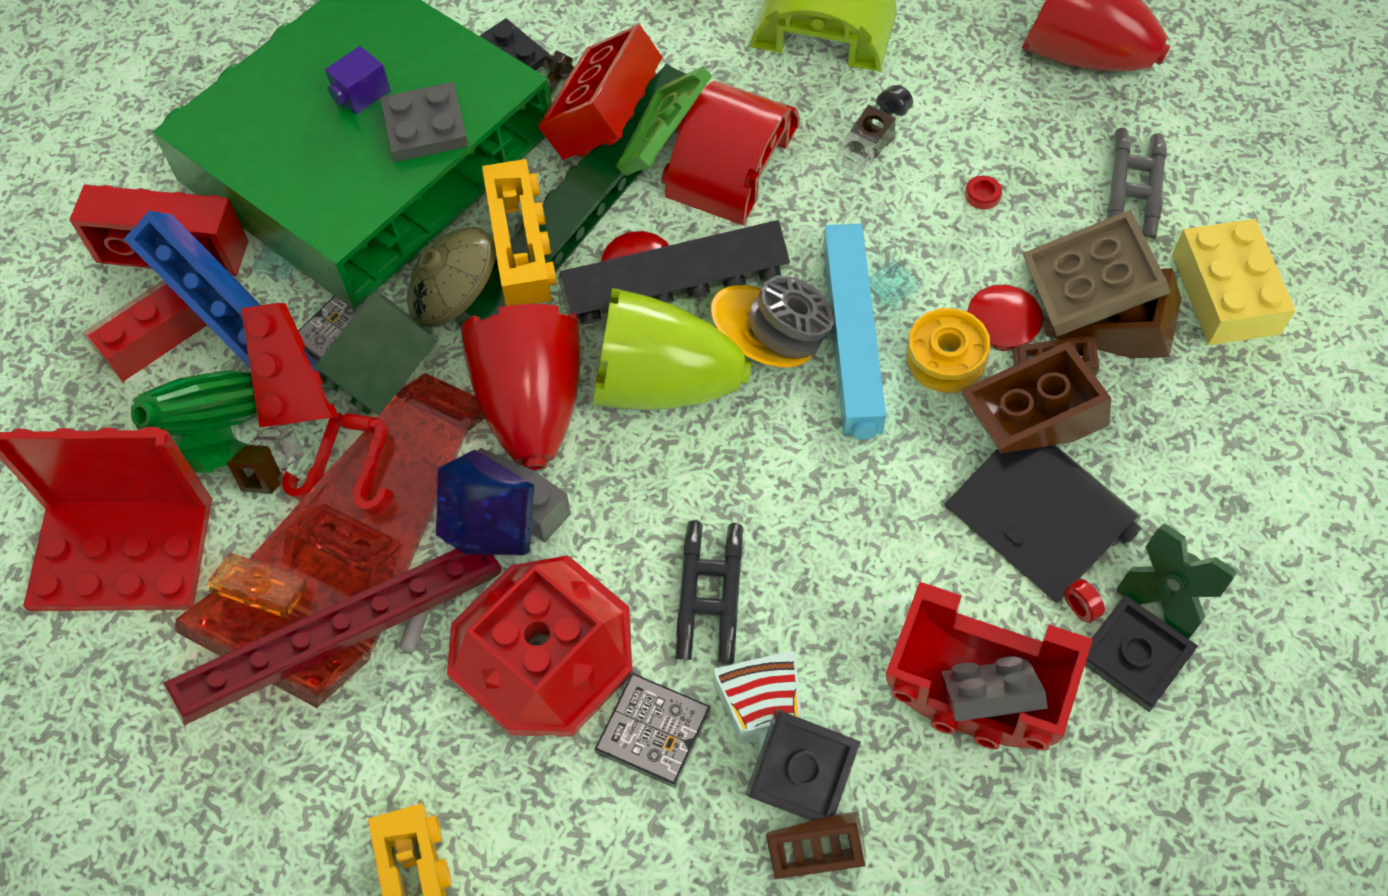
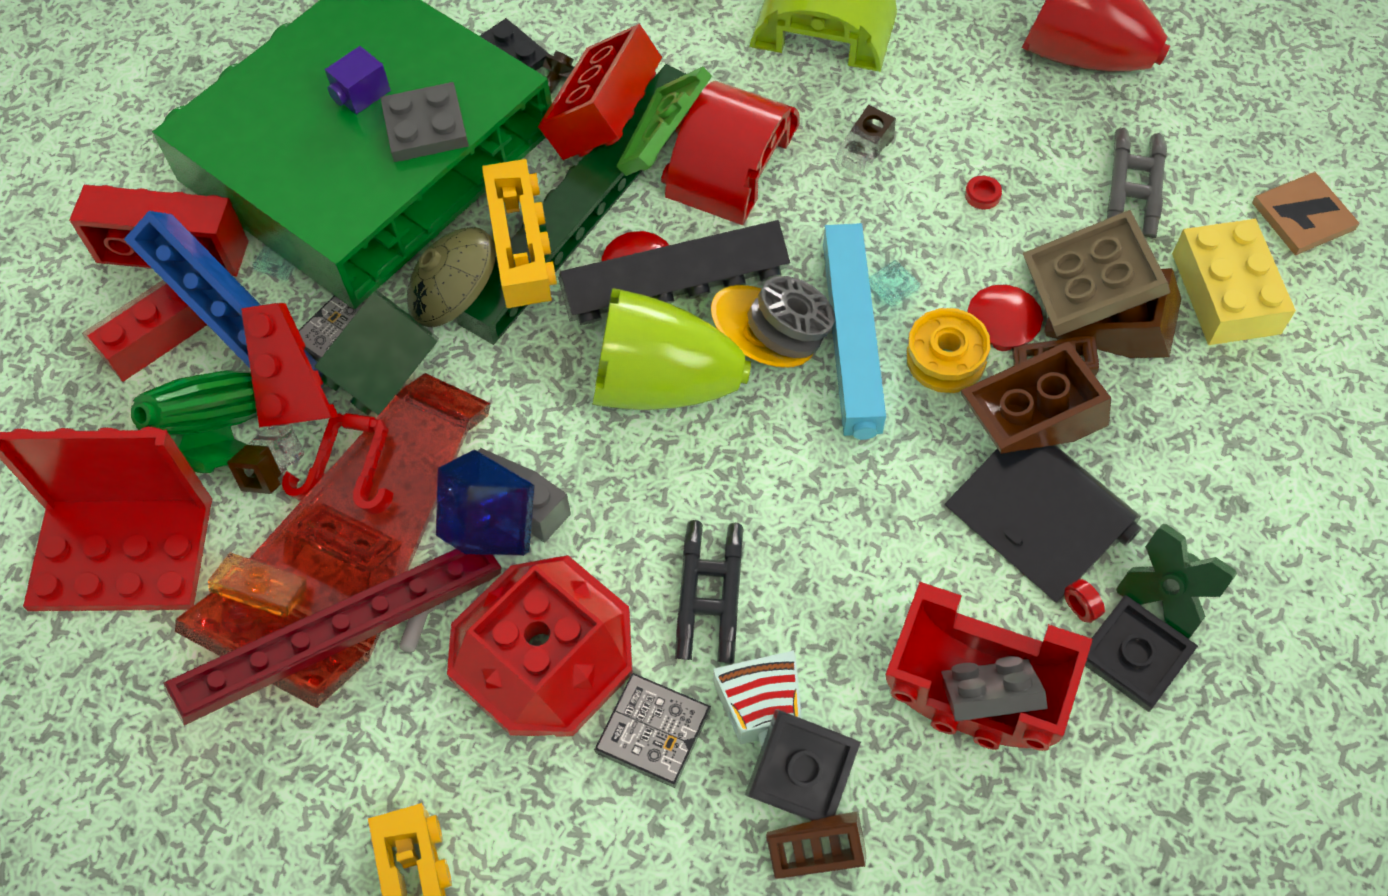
red cylinder [461,304,581,471] -> none
black piece [876,85,913,116] -> none
none -> medium nougat tile [1252,171,1360,256]

